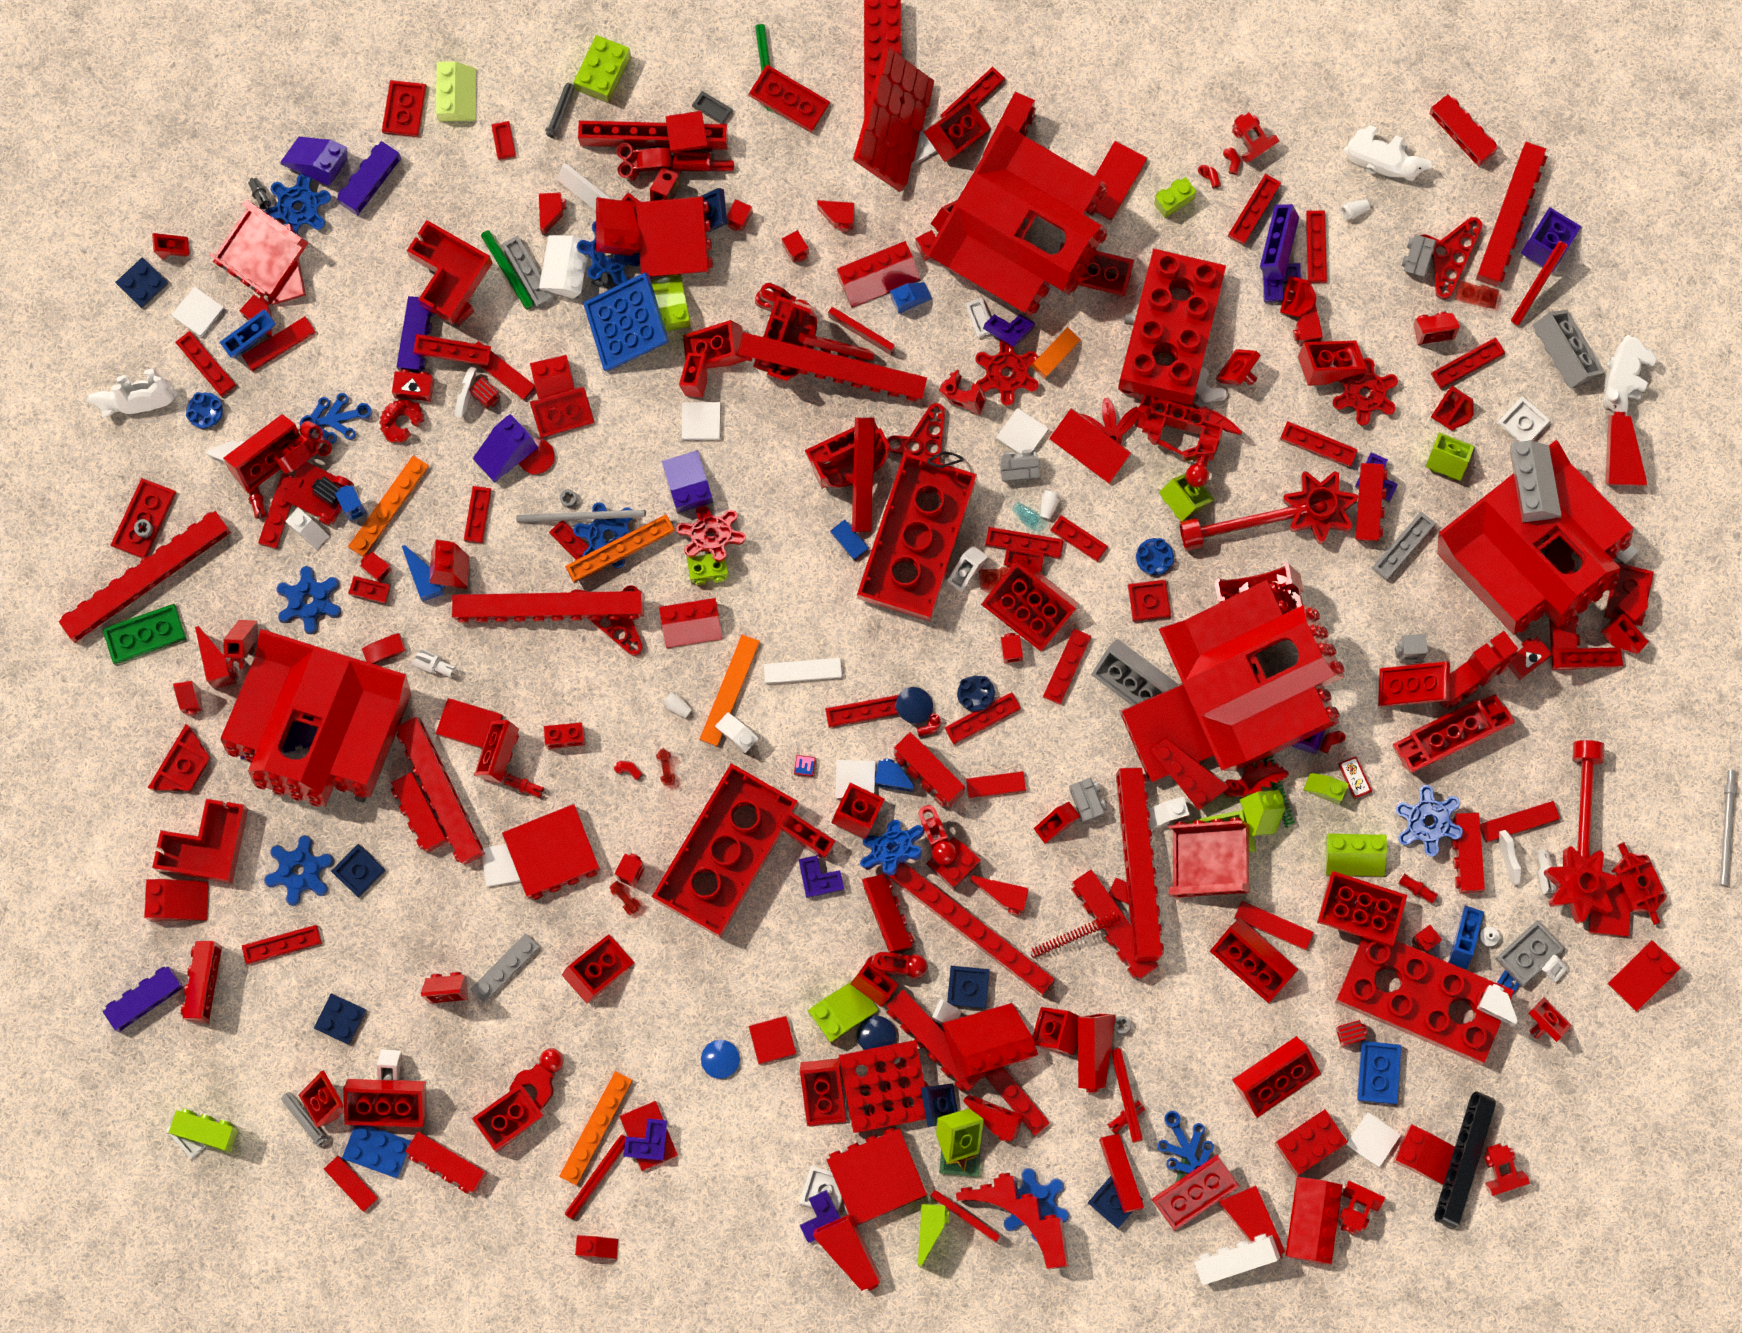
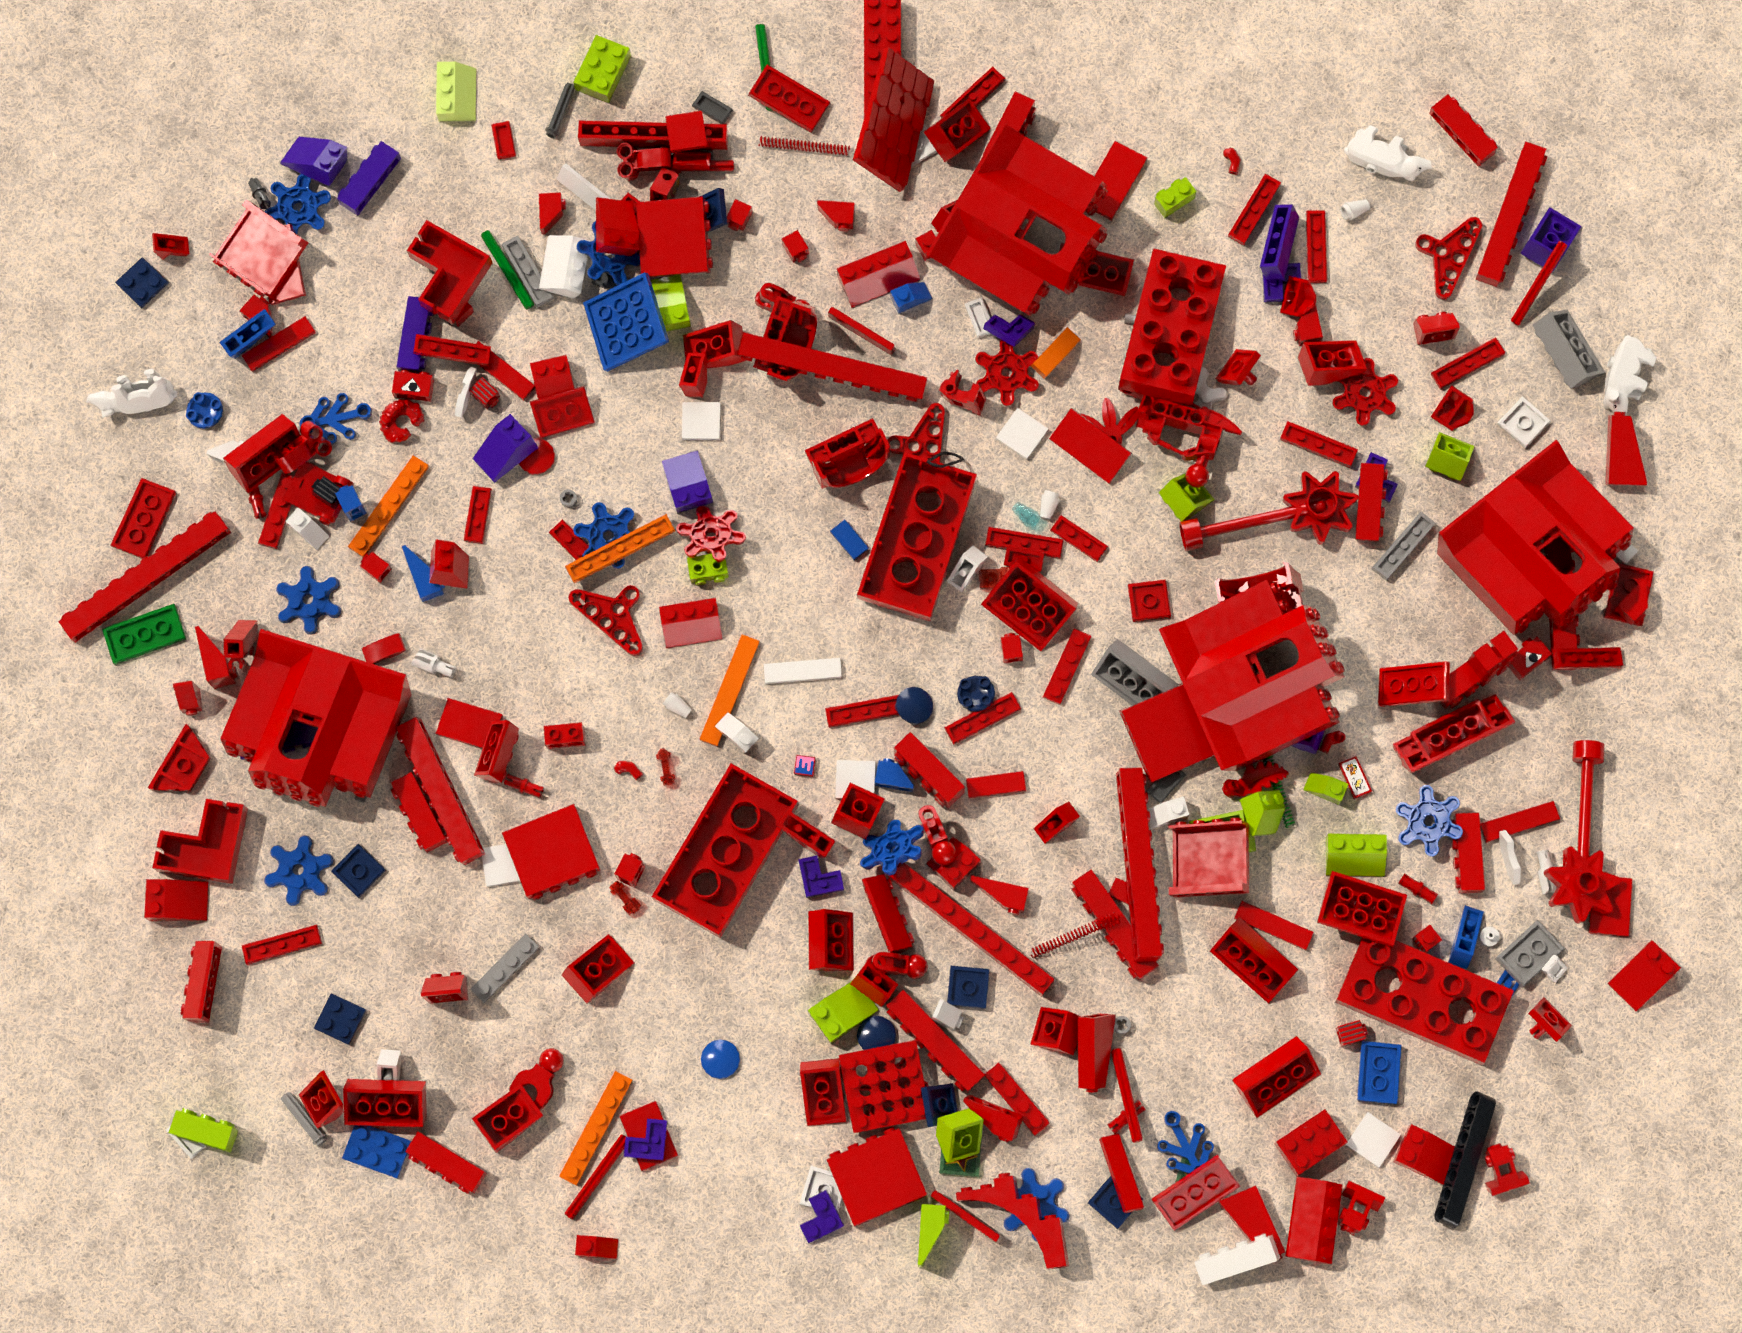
dark purple brick [102,966,184,1032] -> none
light grey bush [134,519,153,538] -> none
white tile [171,287,224,338] -> none
red tile [175,331,236,397] -> none
red tile [324,1155,379,1212] -> none
red plate [348,576,391,604] -> none
red tile [382,80,427,137] -> none
red brick [452,591,644,623] -> none
light grey piece [516,510,646,523] -> none
red tile [749,1016,796,1064] -> none
red plate [798,332,874,362] -> none
red slope [813,1214,881,1291] -> none
red tile [852,417,875,532] -> none
red arm [917,713,941,737] -> none
red slope [942,1003,1038,1080] -> none
light grey brick [999,449,1040,482] -> none
light grey brick [1069,778,1107,824] -> none
blue dish [1136,538,1174,576] -> none
red wing [1150,737,1230,810] -> none
red arm [1198,165,1221,188] -> none
red tile [1232,112,1280,163] -> none
light grey brick [1395,634,1428,663] -> none
light grey brick [1401,235,1436,277] -> none
clear red slope [1455,281,1499,308] -> none
white slope [1477,984,1518,1026] -> none
light grey slope [1510,440,1561,523] -> none
red slope [1600,613,1649,654] -> none
red plate [1611,842,1667,925] -> none
light grey bar [1720,770,1736,886] -> none
none -> red piece [758,136,850,156]
none -> red slope [808,909,853,971]
none -> dark grey tile [1146,770,1186,804]

